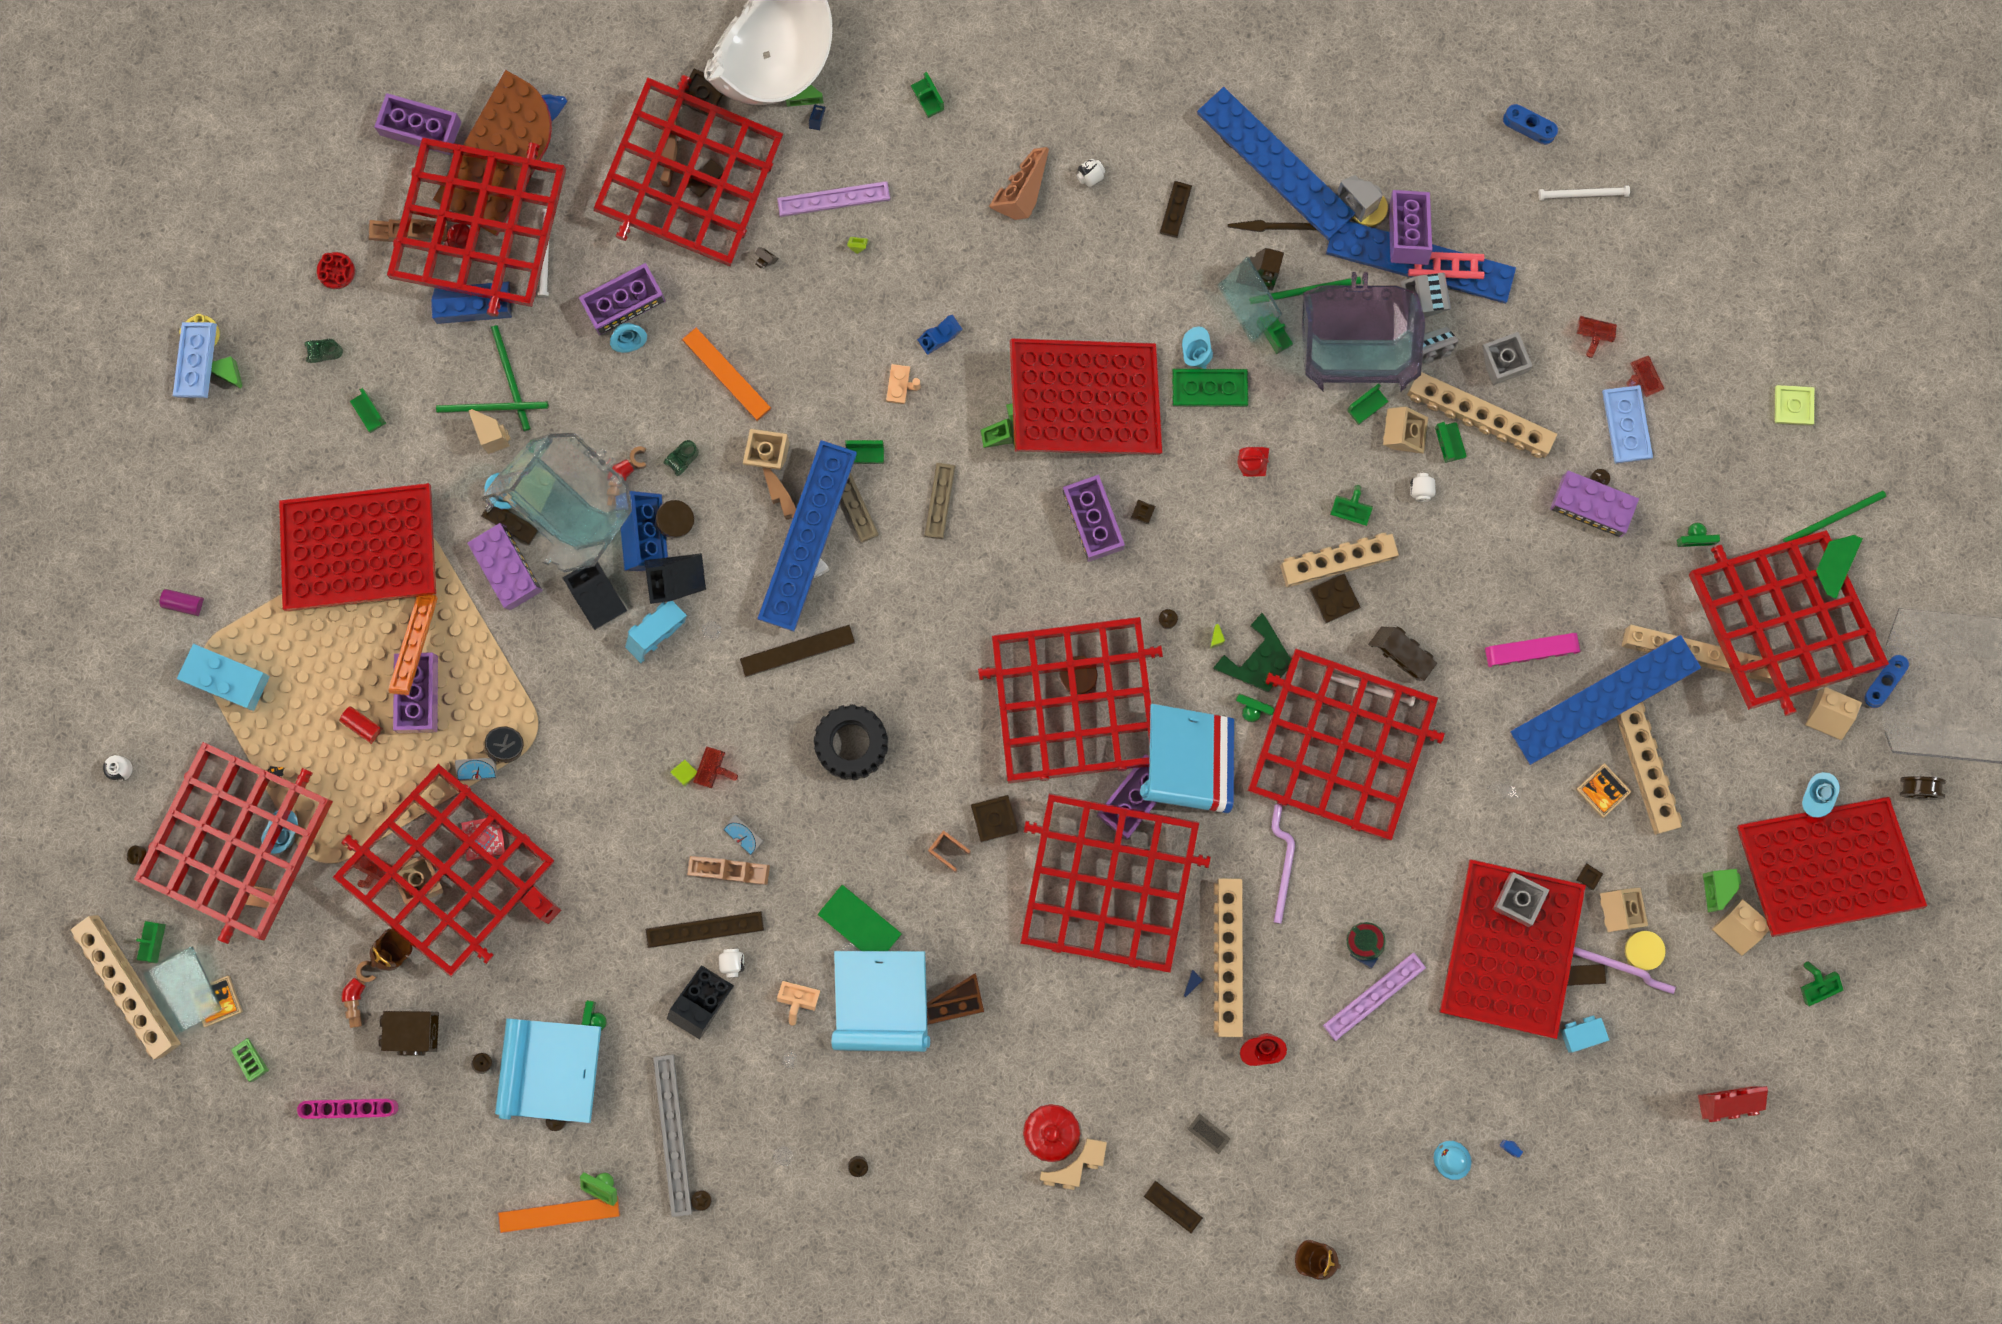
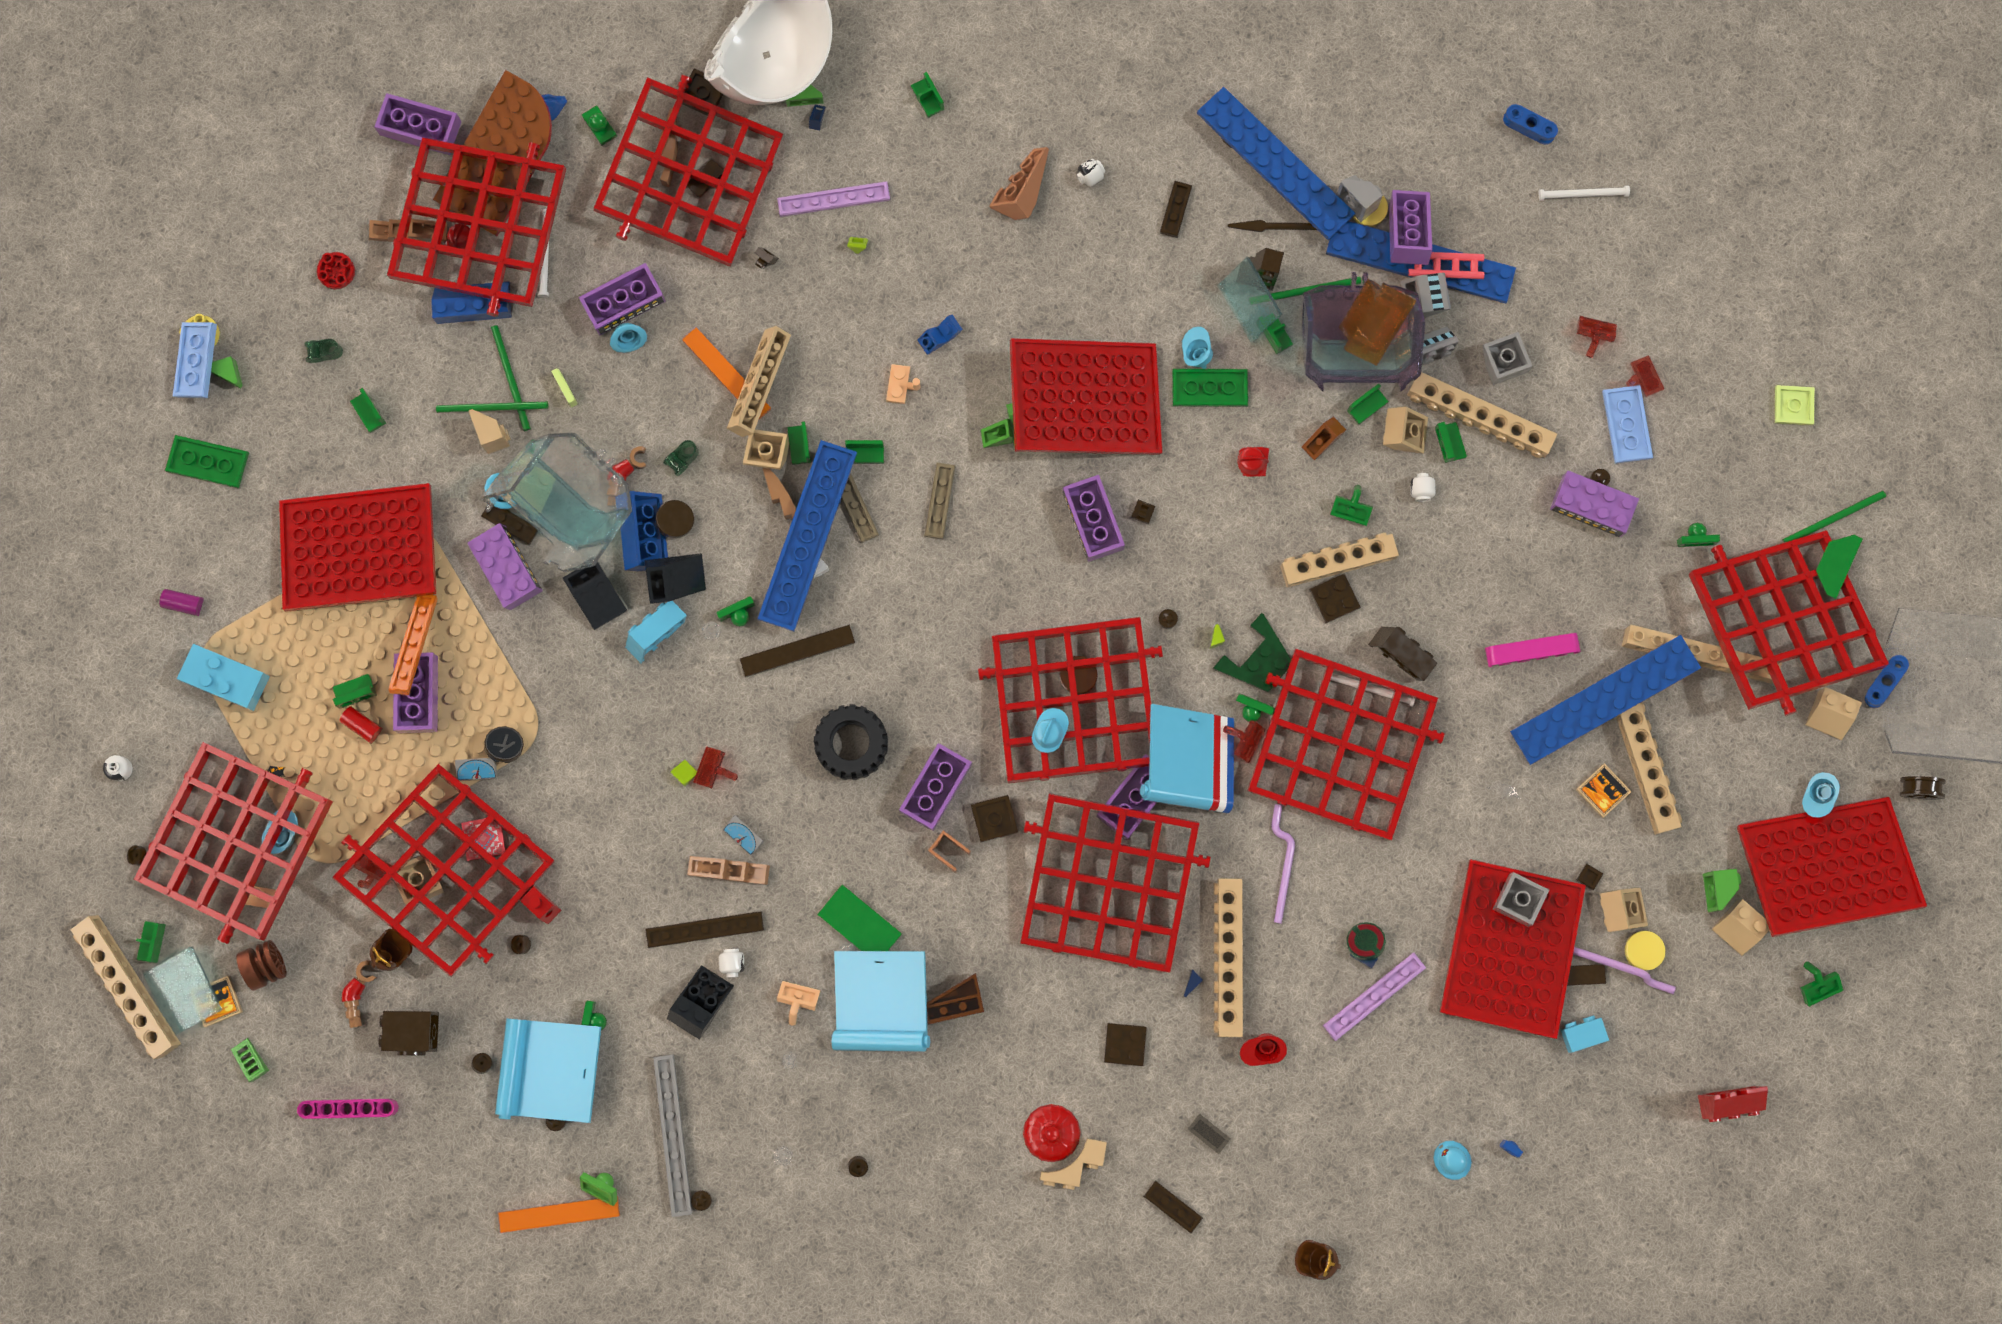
none -> green tile [165,435,249,488]
none -> copper wheel [236,940,287,991]
none -> green panel [333,674,377,709]
none -> dark brown tile [511,935,531,954]
none -> yellowish green tile [551,368,578,408]
none -> green tile [582,105,617,146]
none -> green tile [717,596,755,627]
none -> tan brick [727,326,791,437]
none -> green panel [787,421,811,465]
none -> medium lavender brick [899,743,972,831]
none -> medium azure piece [1032,708,1069,753]
none -> dark brown plate [1104,1023,1147,1066]
none -> clear red plate [1223,720,1266,763]
none -> dark orange slope [1302,416,1346,460]
none -> clear orange windscreen [1339,279,1417,366]

